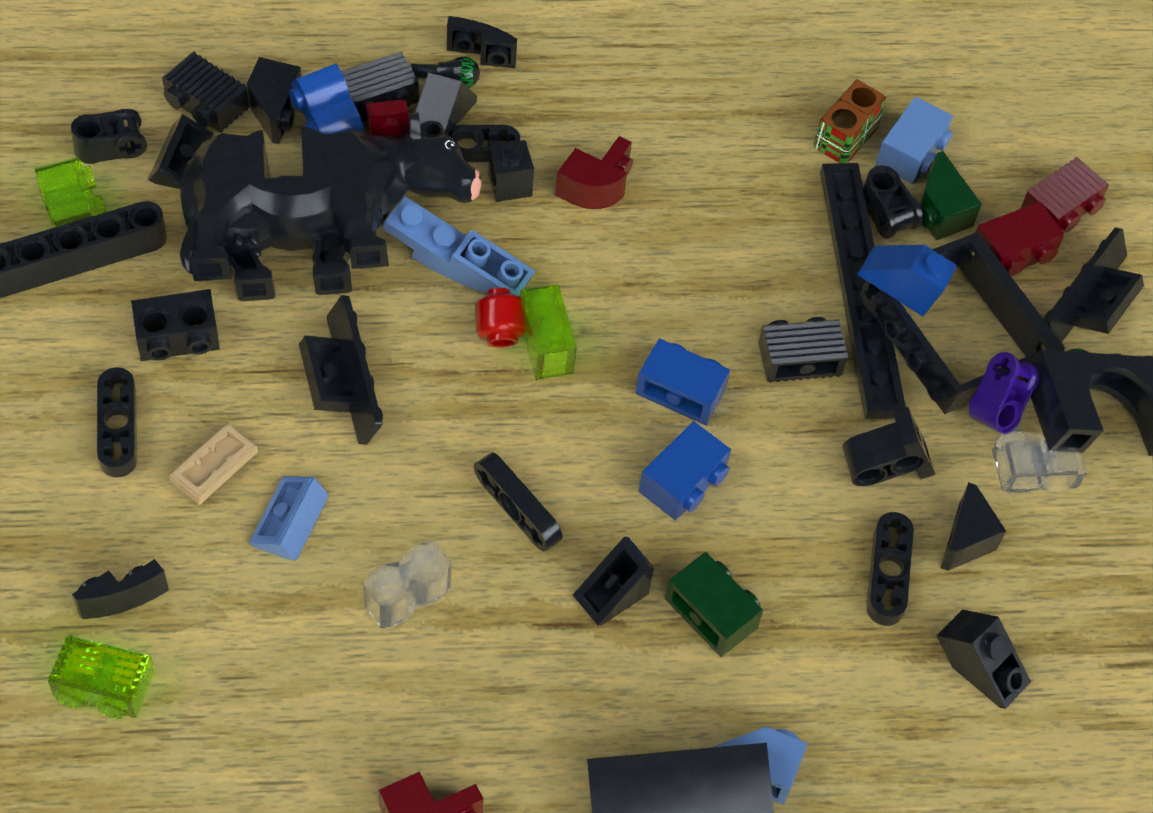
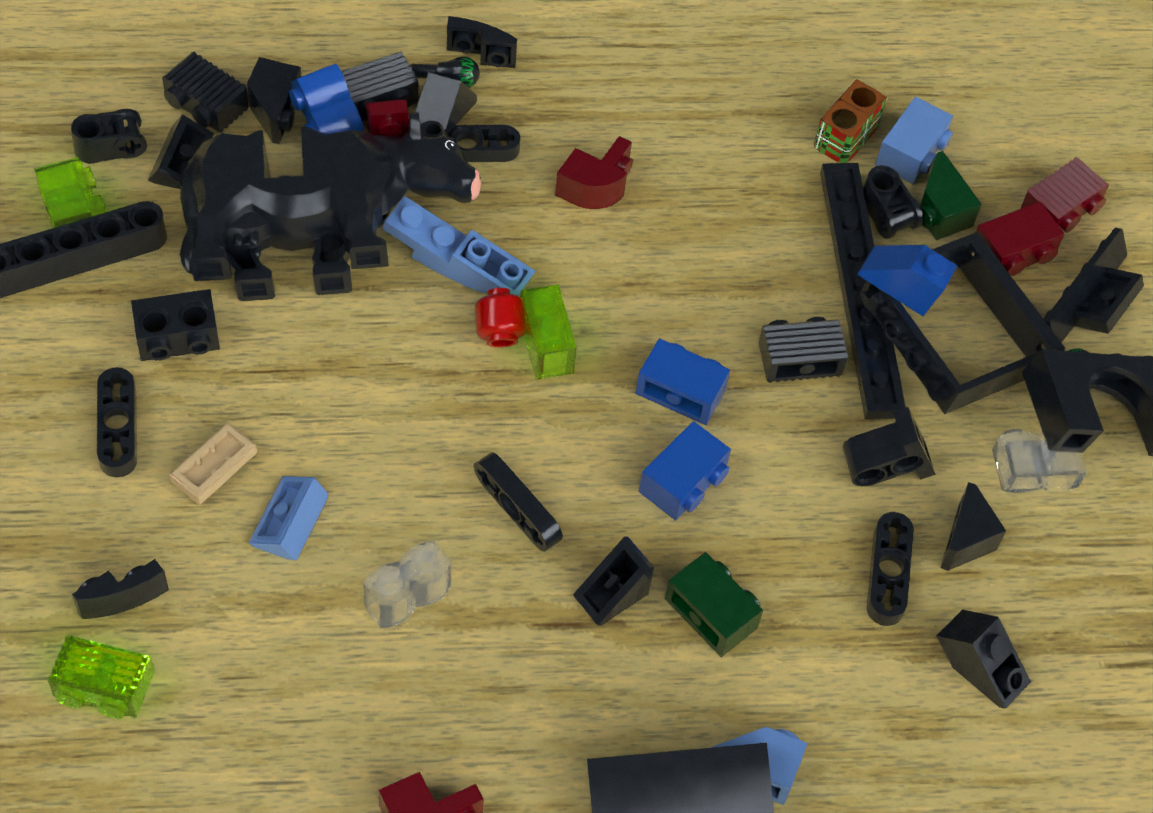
black bracket [299,295,383,445] -> none
black brick [488,140,534,202] -> none
dark purple piece [968,352,1039,434] -> none

